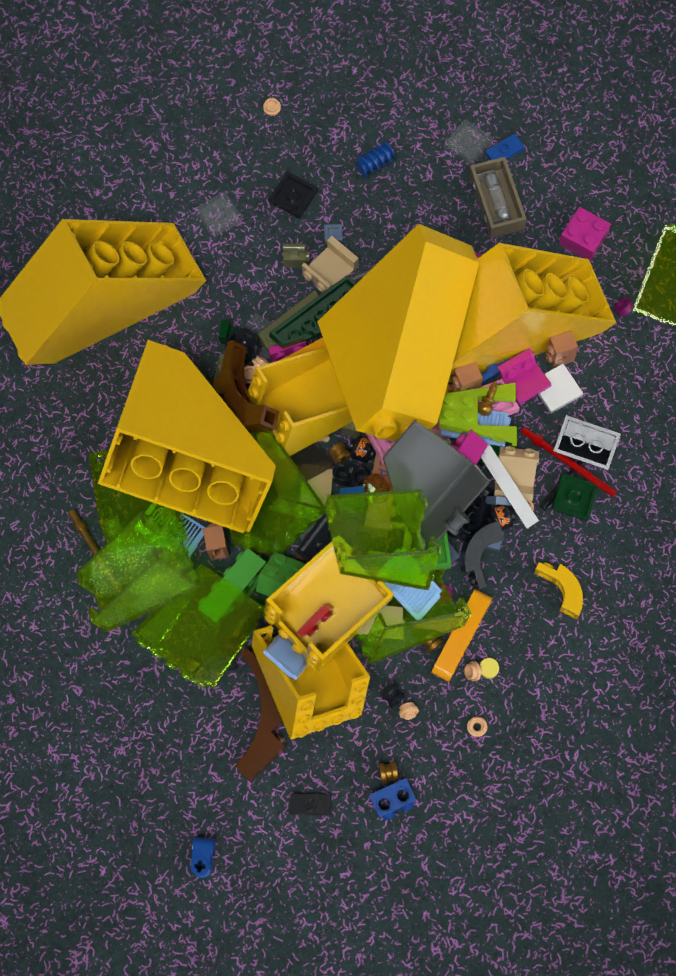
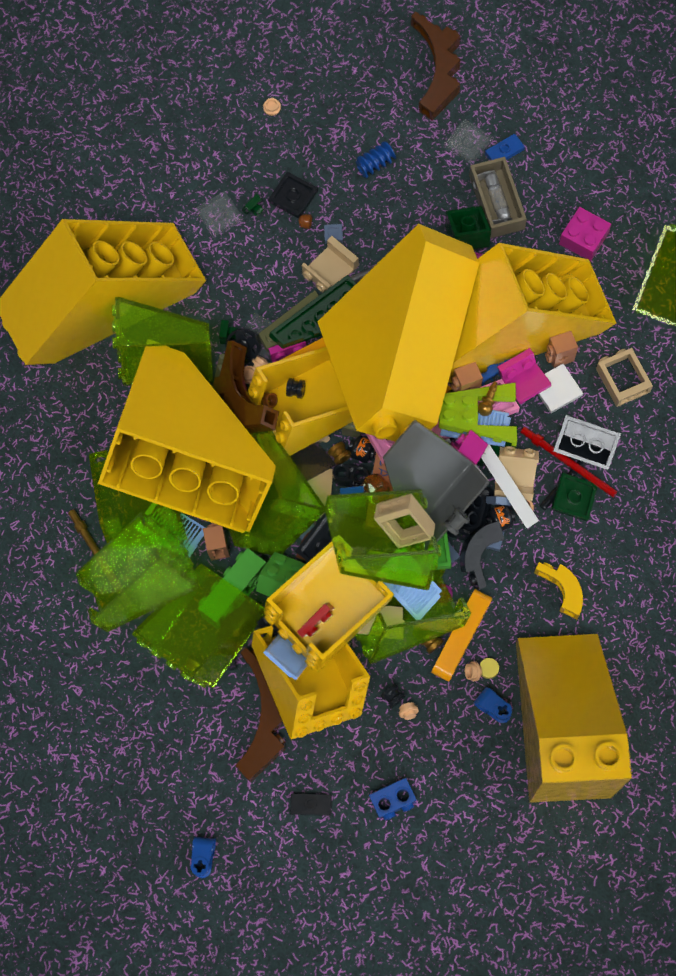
olive brick [283,243,310,268] -> none
pearl gold wheel [379,761,398,784] -> none
light nougat plate [467,717,487,737] -> none
magenta tile [615,297,634,317] -> none
none -> clear neon green windscreen [112,297,213,386]
none -> dark green tile [242,194,264,217]
none -> dark orange hinge [261,392,278,408]
none -> black wheel [286,378,306,399]
none -> dark orange hinge [299,214,312,229]
none -> tan window [374,494,435,549]
none -> reddish brown arch [411,12,460,121]
none -> dark green brick [445,206,491,249]
none -> blue piece [473,687,512,723]
none -> yellow slope [516,634,632,803]
none -> tan window [596,348,653,407]

